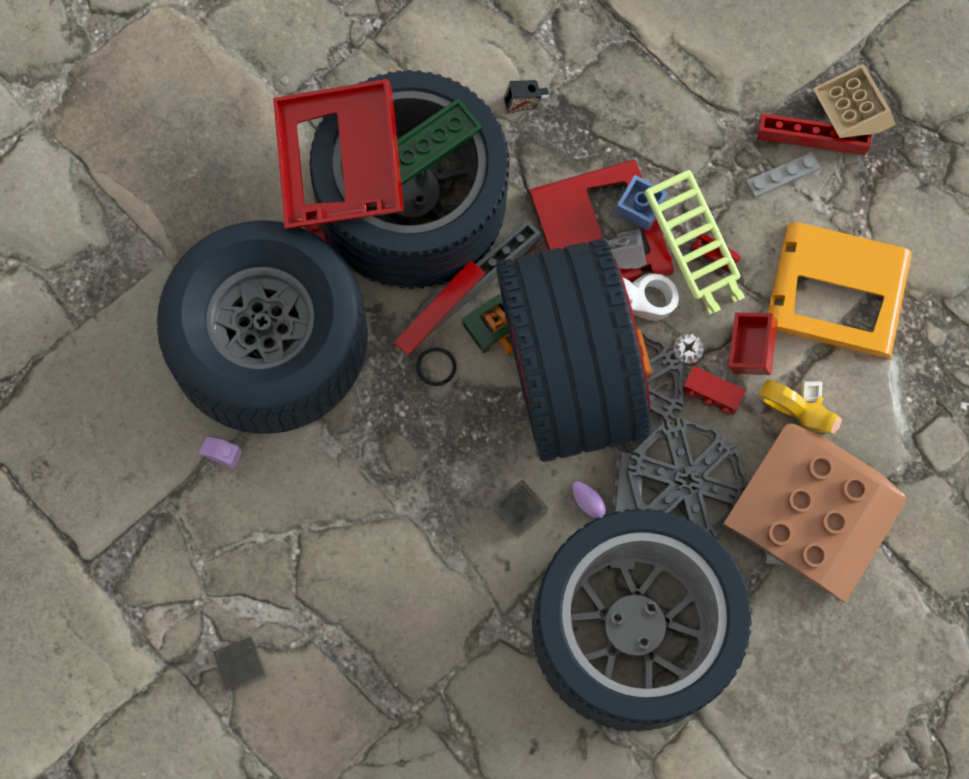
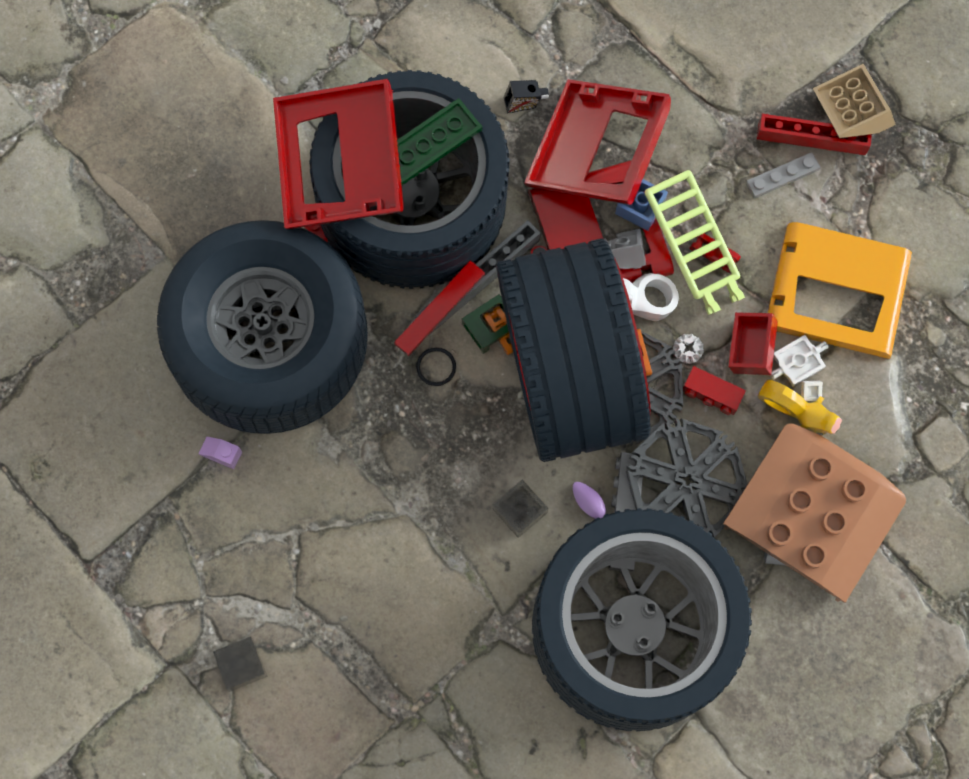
none -> red door [524,79,671,205]
none -> white plate [770,335,828,386]

